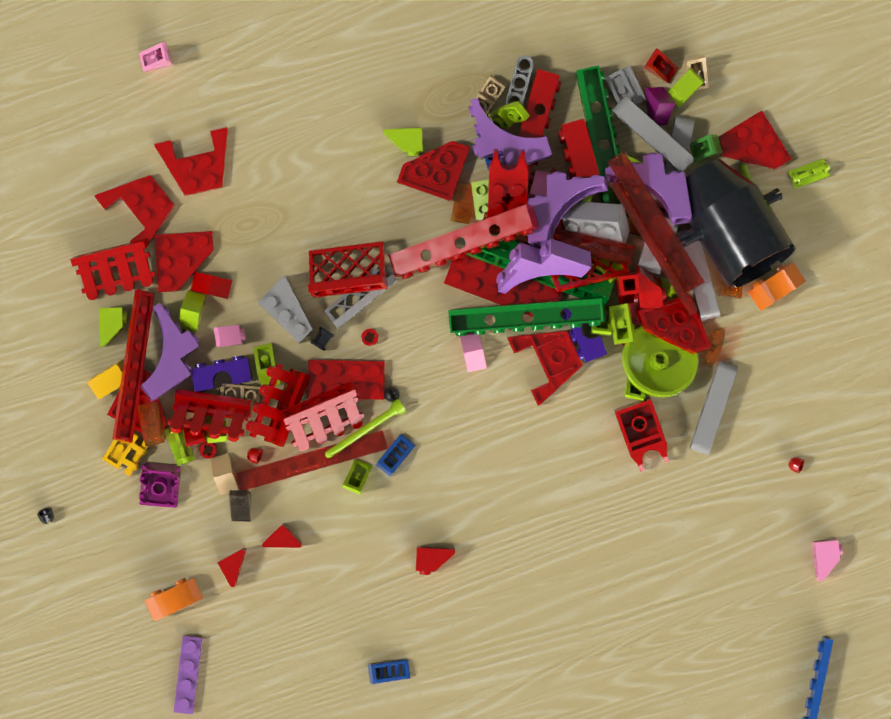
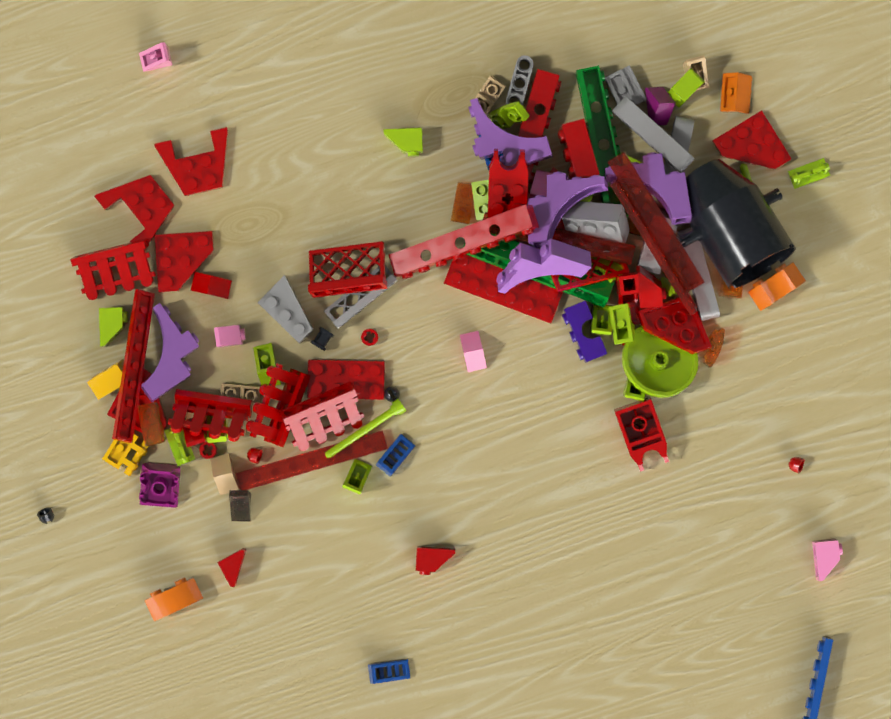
medium lavender plate [174,635,203,715] -> none
lime slope [179,291,206,332] -> none
dark purple arch [191,355,253,392] -> none
red slope [262,524,302,548] -> none
red plate [397,141,470,202] -> none
green piece [448,298,605,336] -> none
red wing [507,331,583,406] -> none
red slope [644,48,679,84] -> none
light grey beam [689,360,738,455] -> none
bright green slope [690,134,723,162] -> none
none -> orange panel [720,72,752,114]

